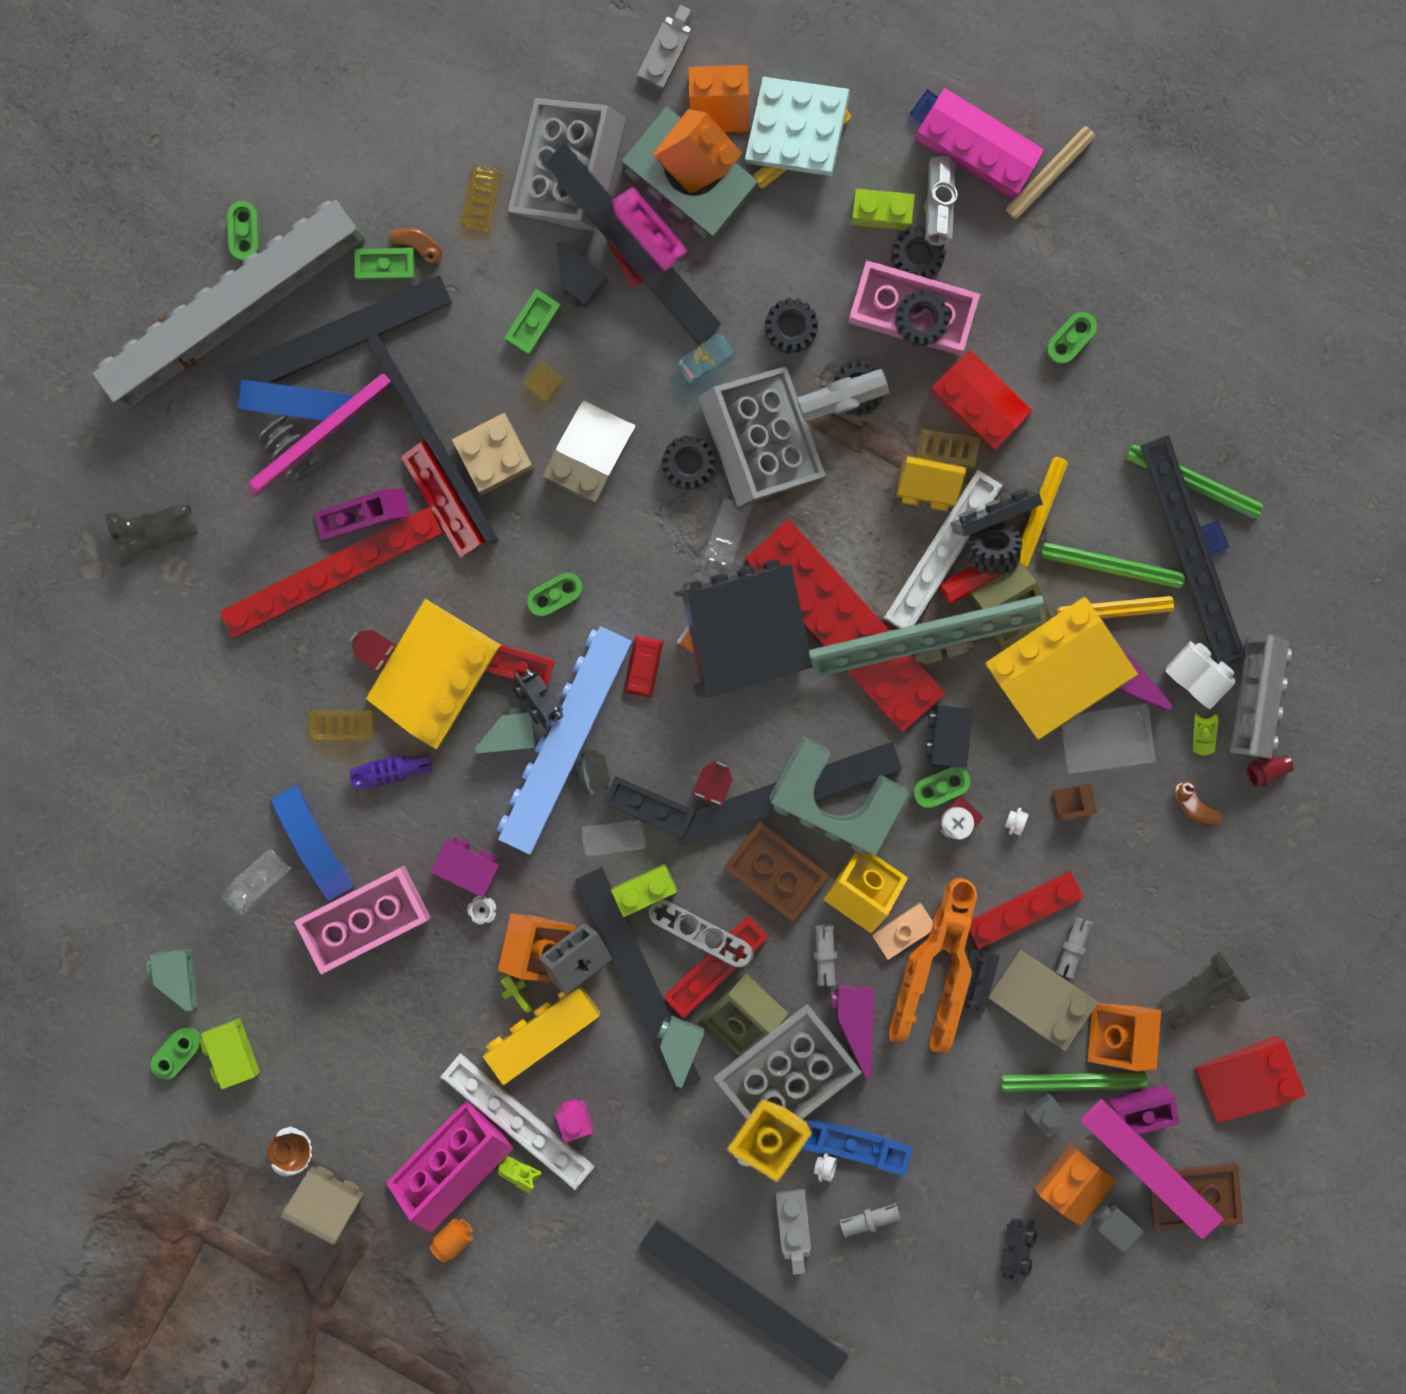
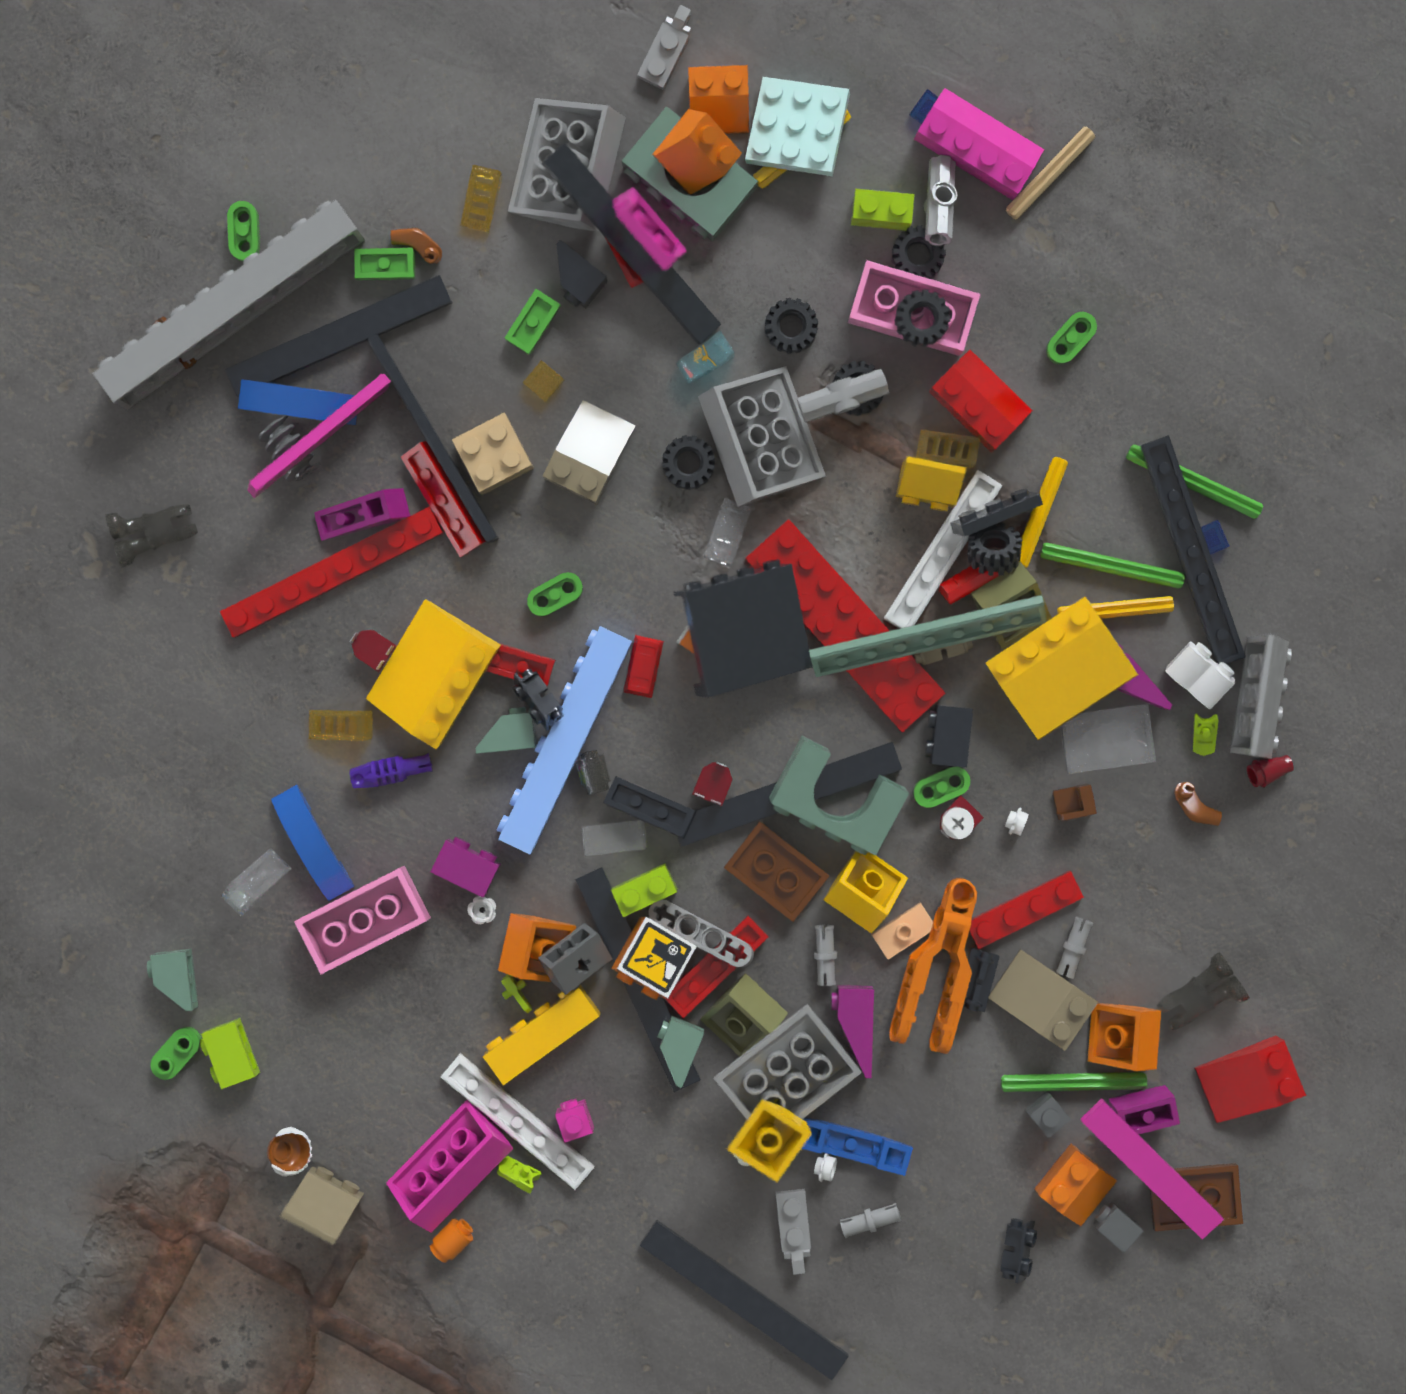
none -> piece [611,917,697,1000]

